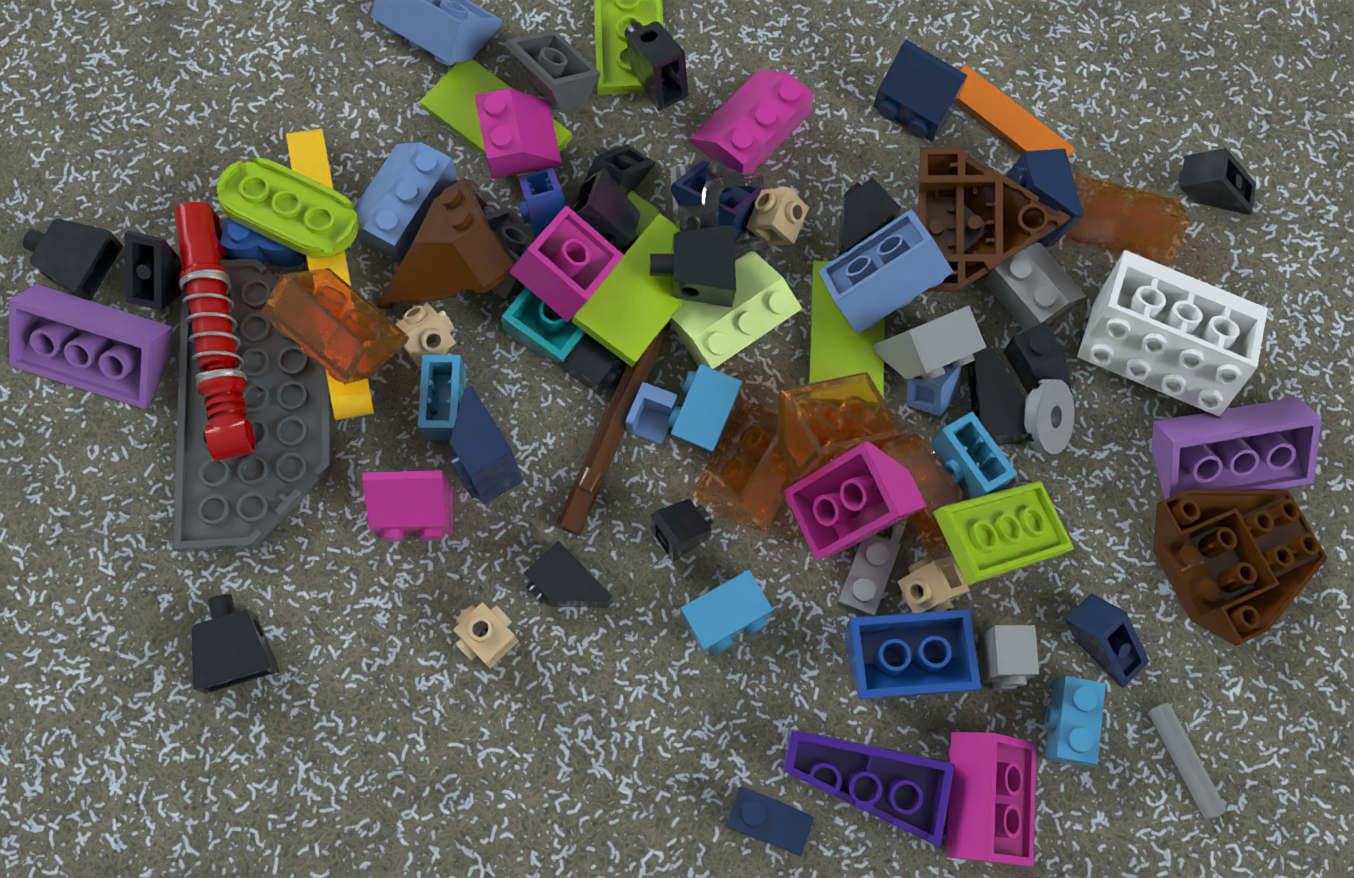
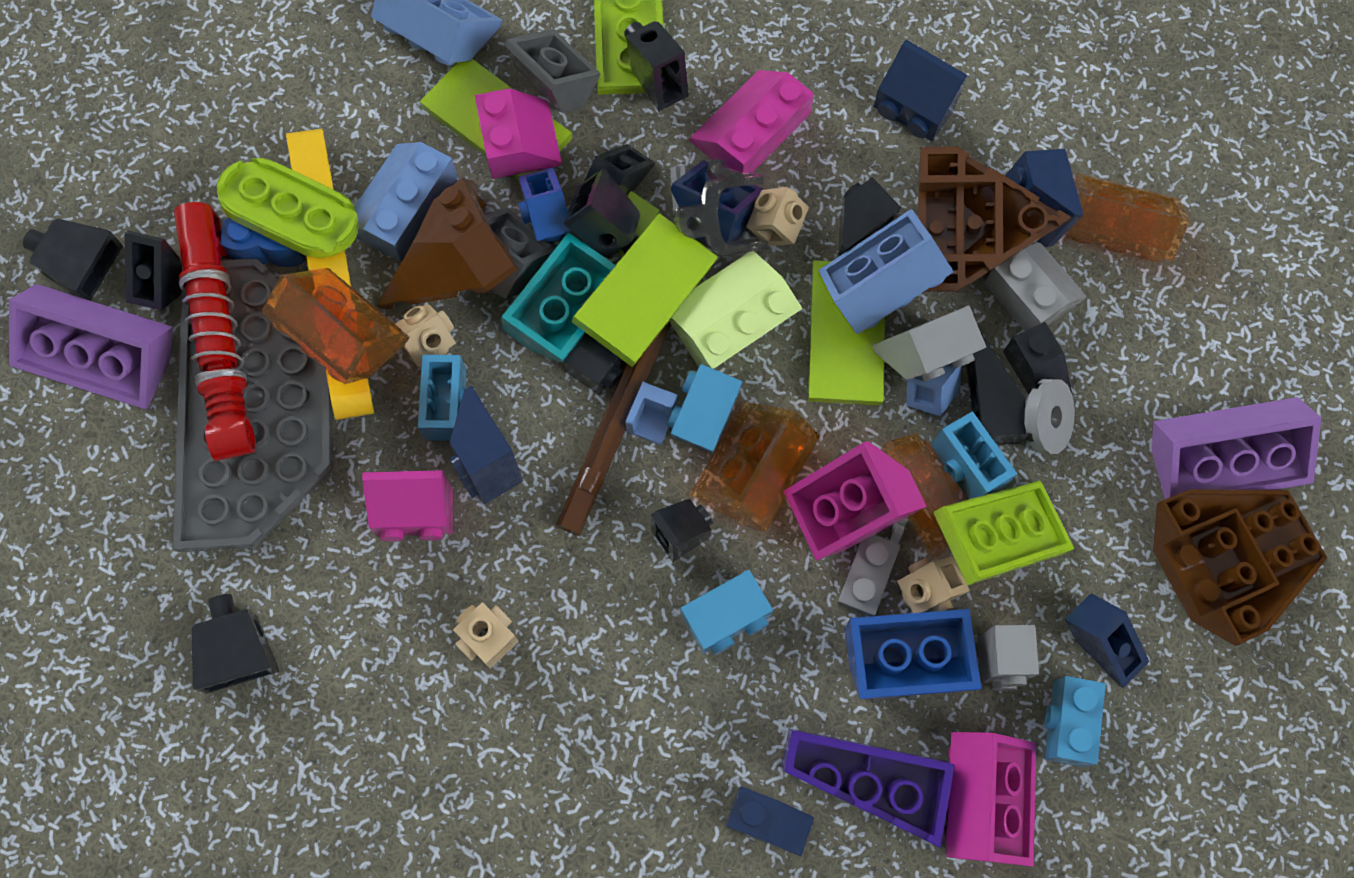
dark pink slope [509,205,624,322] -> none
black slope [524,541,613,608] -> none
black torso [650,225,736,307] -> none
clear orange slope [778,372,904,480] -> none
orange tile [956,65,1076,158] -> none
white brick [1077,250,1268,417] -> none
light grey axle [1149,703,1226,819] -> none
black slope [1178,148,1256,215] -> none

